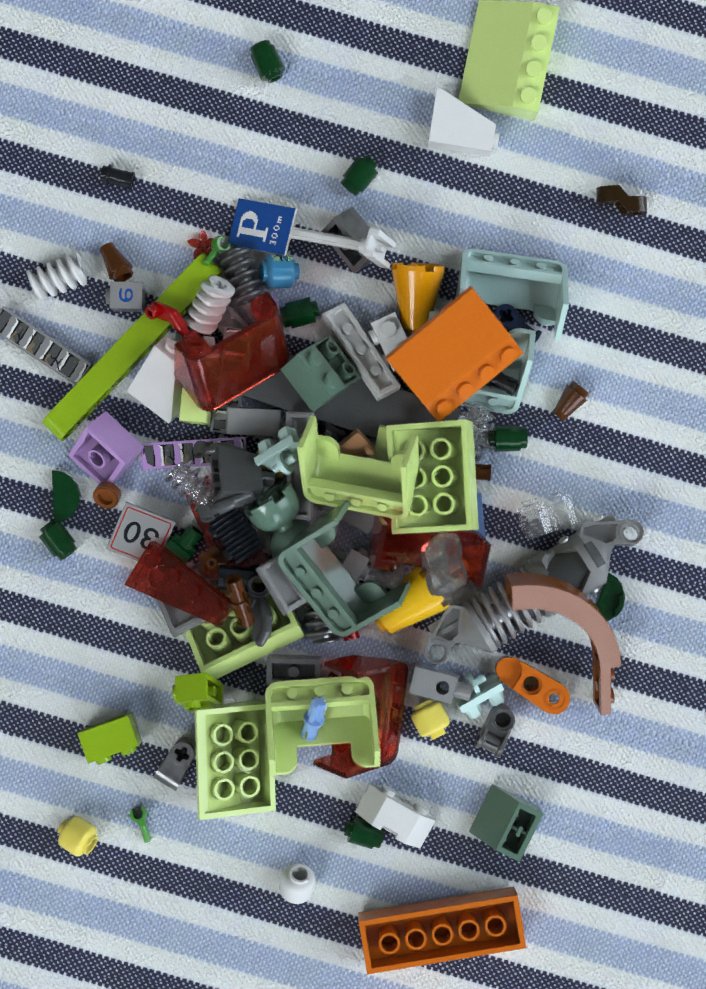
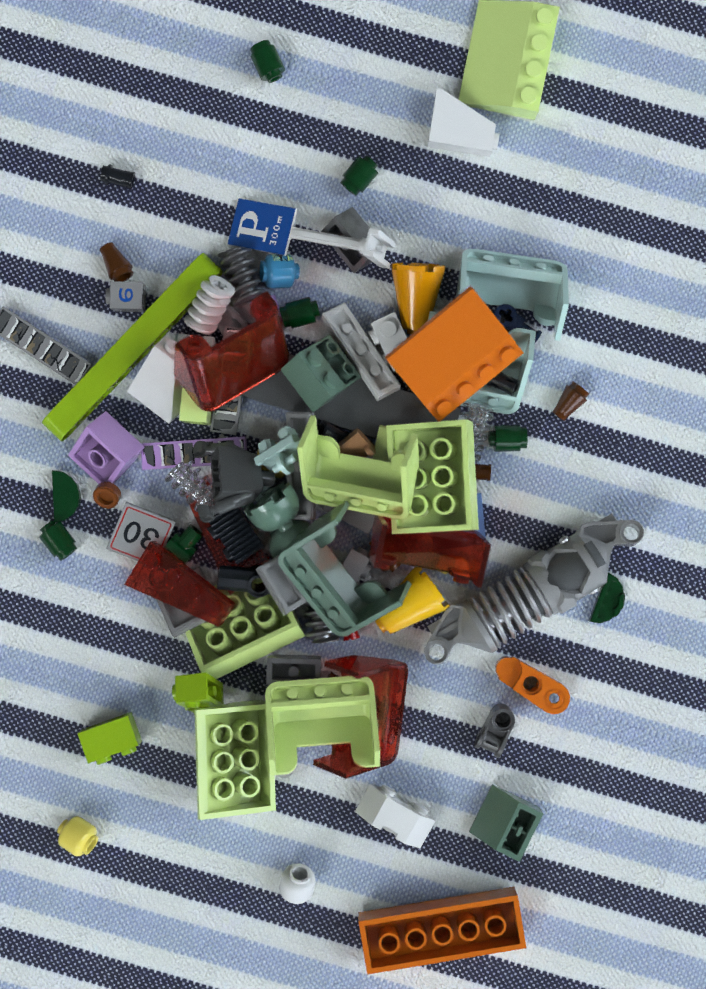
white piece [26,253,87,300] -> none
bright green hand [130,806,151,843] -> none
red arm [145,301,199,350] -> none
flat silver piece [153,737,196,791] -> none
clear red plant [187,229,213,260] -> none
reddish brown plant [198,547,229,581] -> none
bright green hand [203,235,231,266] -> none
reddish brown pin [224,574,255,628] -> none
light grey tile [225,407,281,436] -> none
dark grey piece [246,592,273,647] -> none
light blue axle [300,697,327,741] -> none
dark green brick [344,816,385,849] -> none
light grey torso [409,663,474,704] -> none
light yellow head [411,699,450,740] -> none
clear brick [421,532,467,597] -> none
light aqua hips [455,672,505,719] -> none
arch [505,573,621,716] -> none
clear brick [517,490,579,539] -> none
dark brown piece [596,185,647,216] -> none

